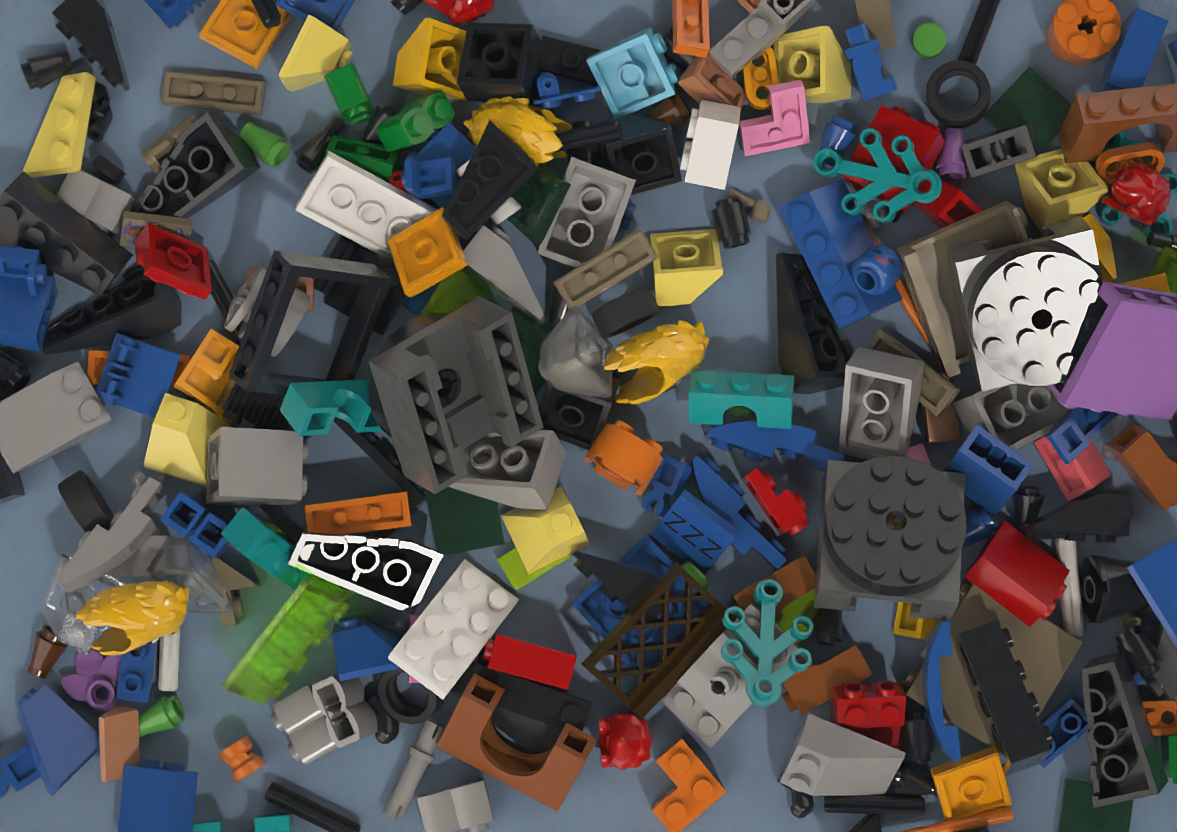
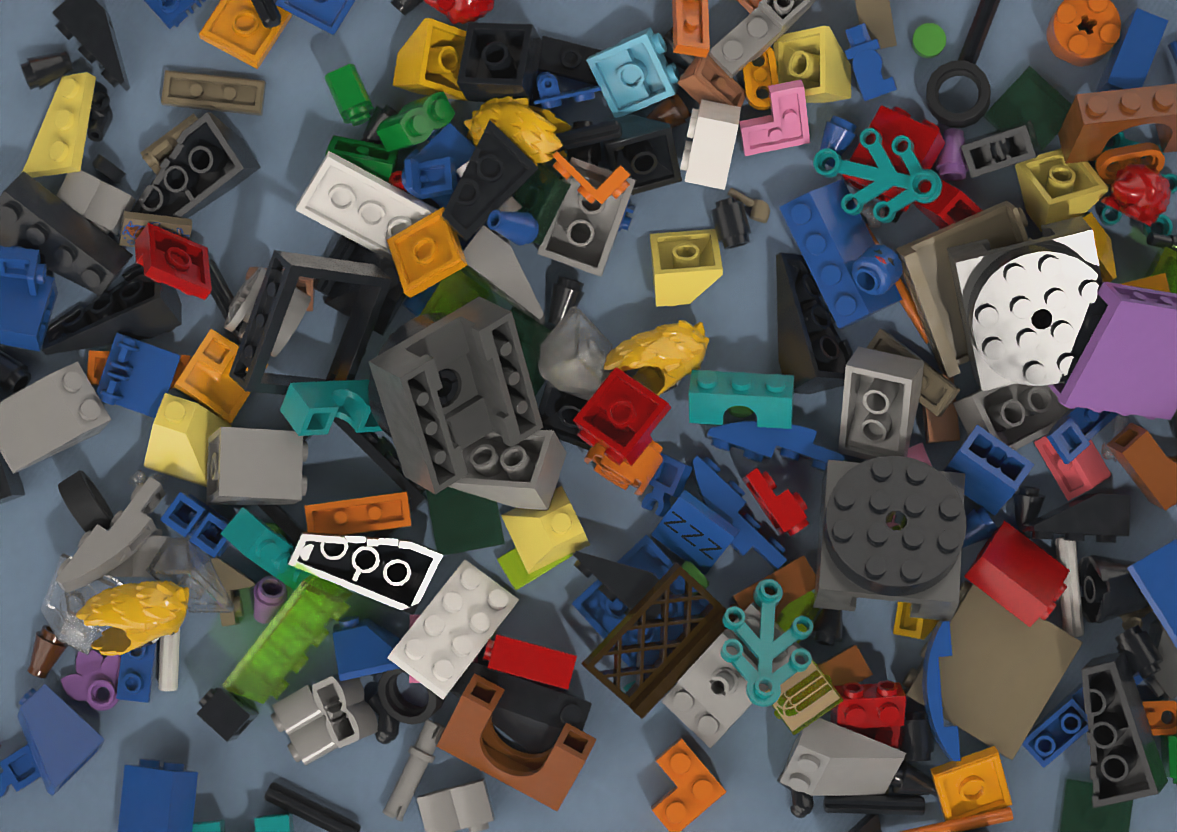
nougat slope [99,706,140,782] -> none
bright green cone [139,696,185,737] -> none
black brick [216,377,289,430] -> none
orange wheel [218,736,265,783] -> none
bright green cone [239,122,291,168] -> none
light yellow slope [279,15,353,92] -> none
black cone [294,116,346,174] -> none
dark tan tile [553,229,659,311] -> none
black tyre [591,287,660,339] -> none
red animal [598,712,653,770] -> none
black wedge [957,620,1053,776] -> none
none -> black brick [197,686,259,742]
none -> medium lavender cone [253,576,288,624]
none -> blue cone [487,210,539,246]
none -> orange bracket [552,151,630,205]
none -> red plate [573,367,671,467]
none -> piece [765,659,843,736]

